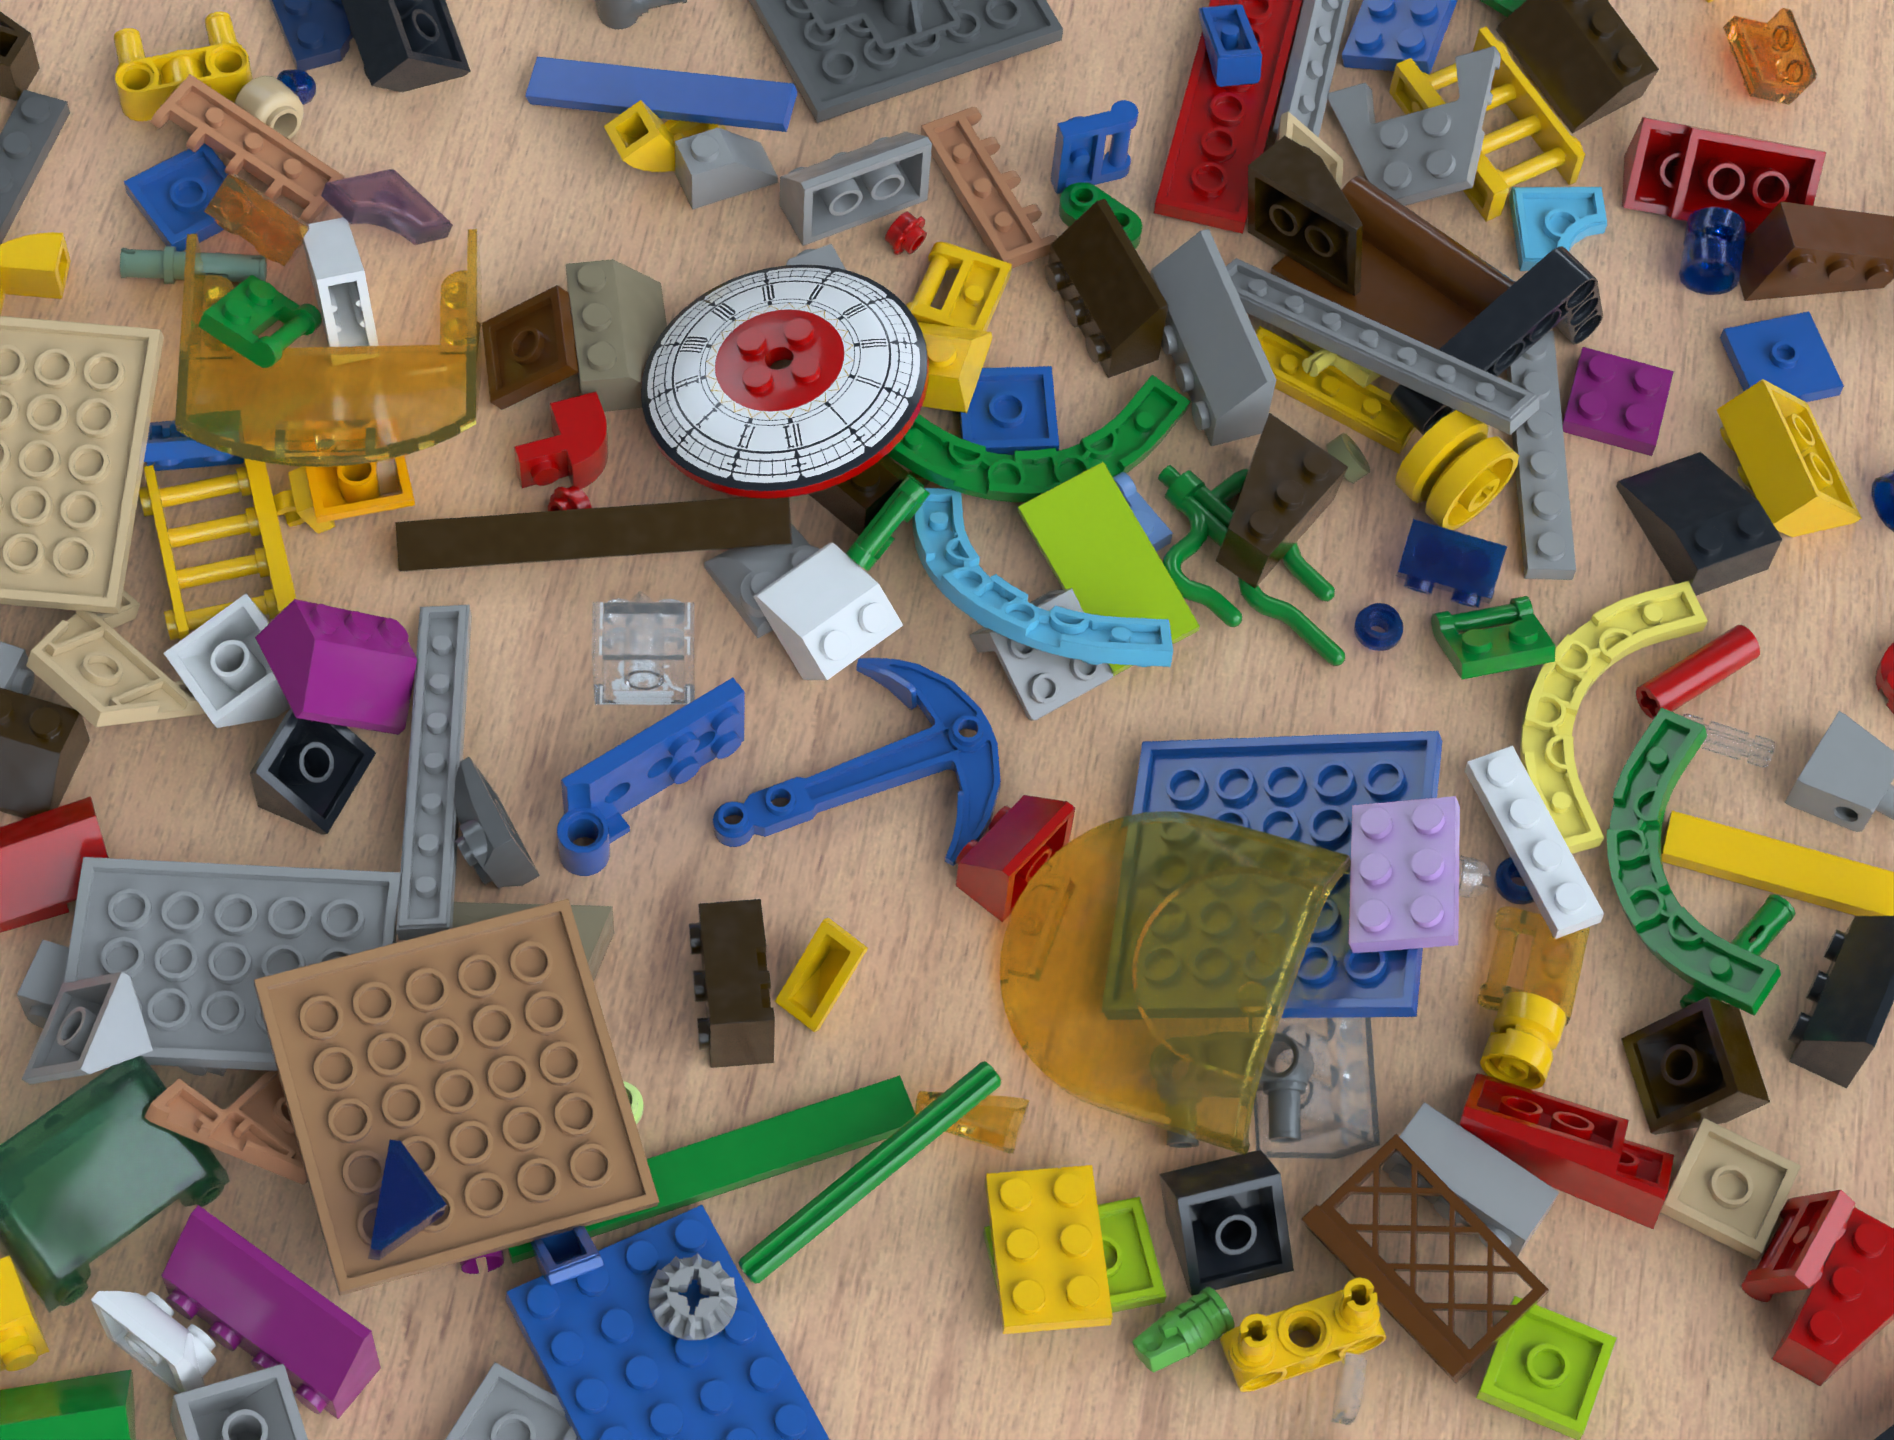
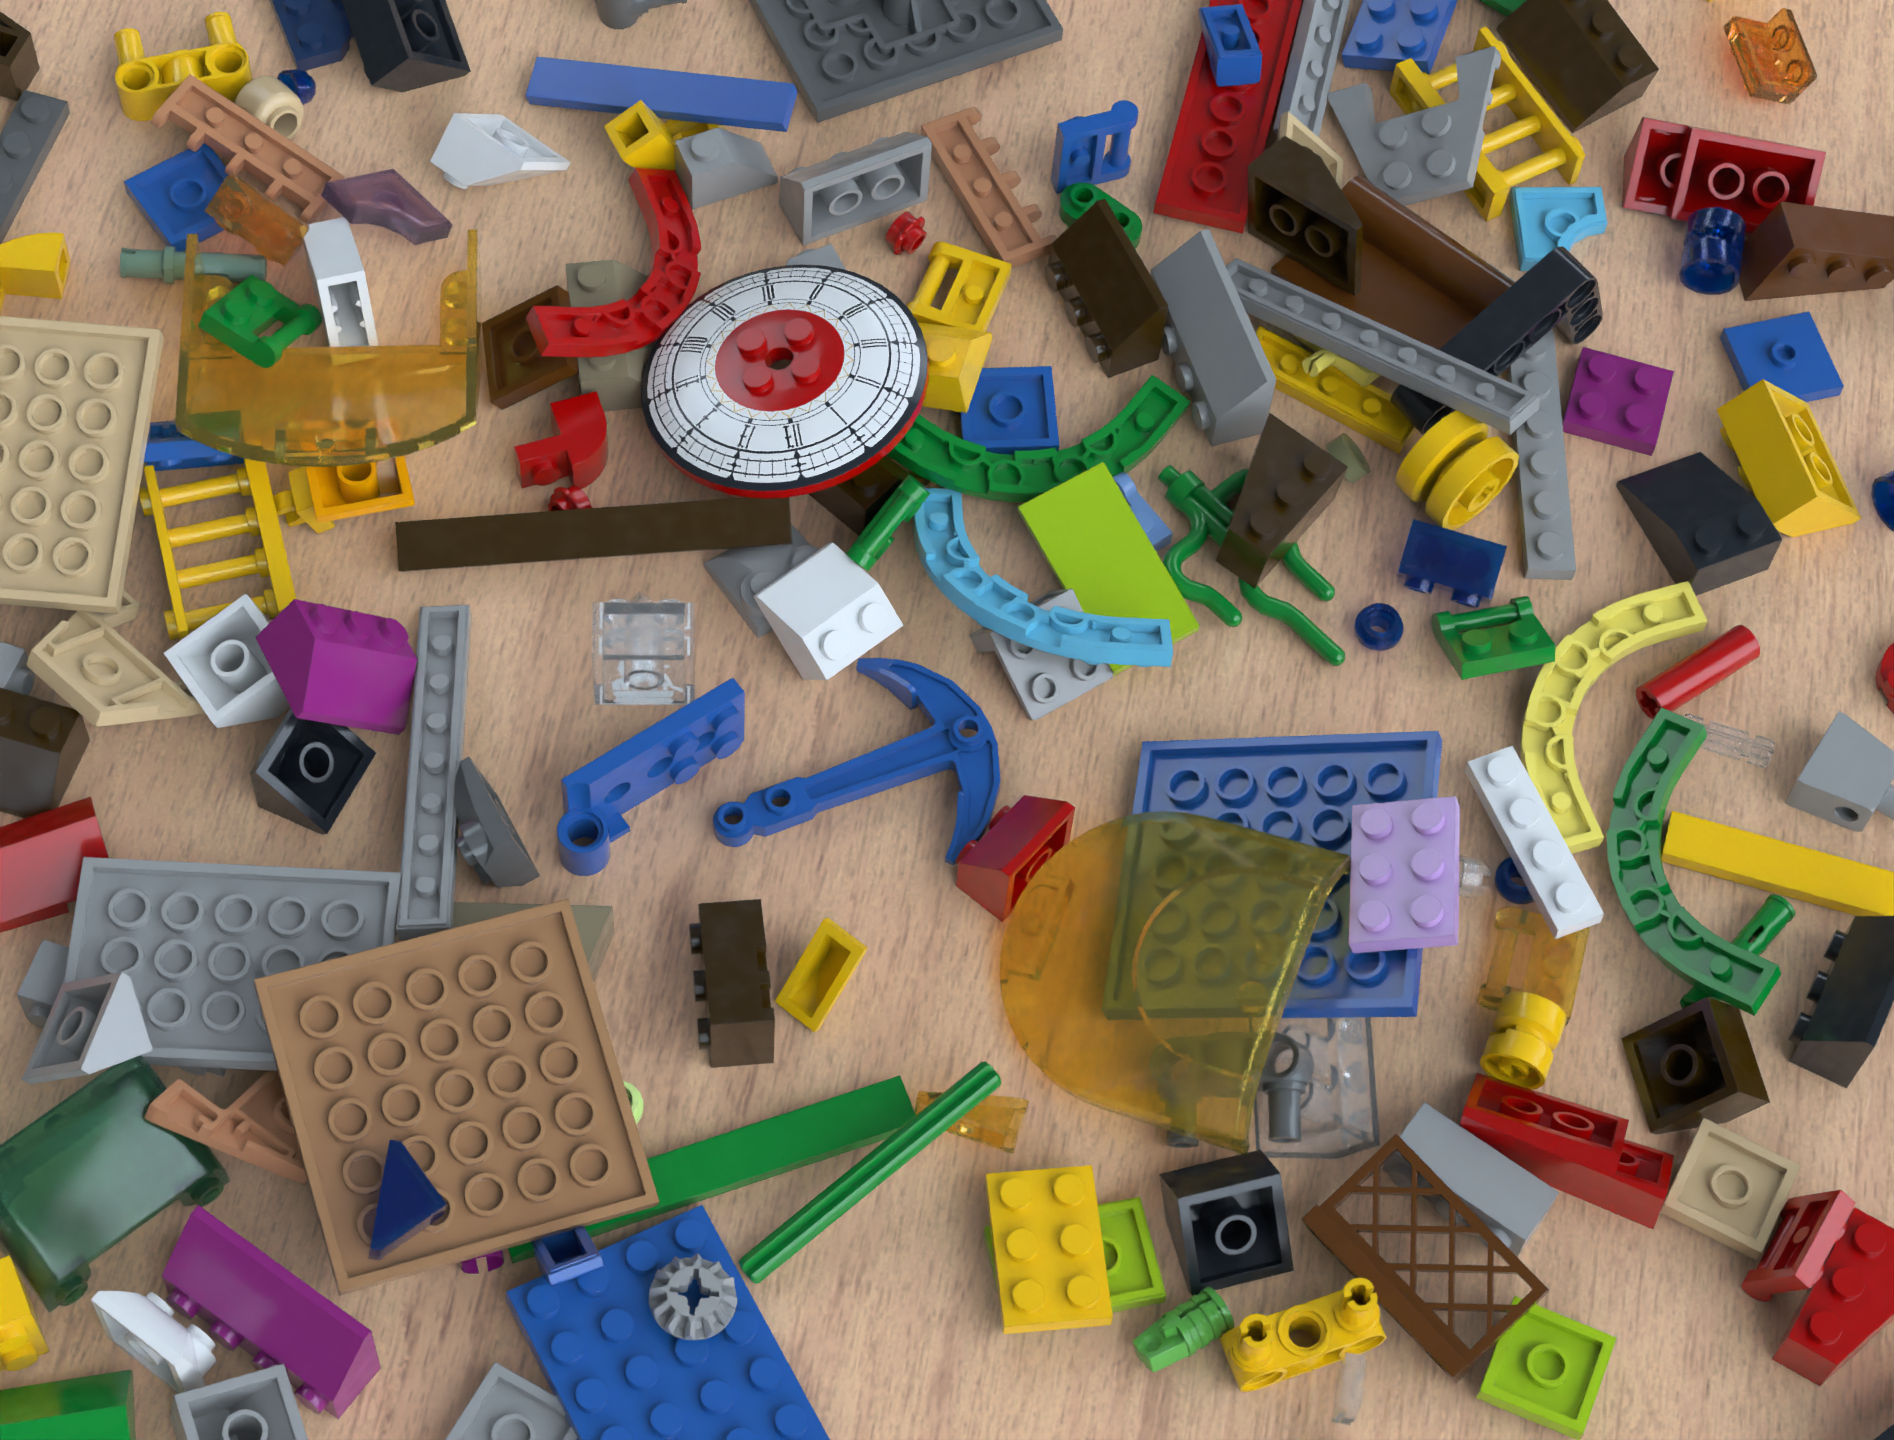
none -> white slope [430,113,571,189]
none -> red plate [526,168,701,357]

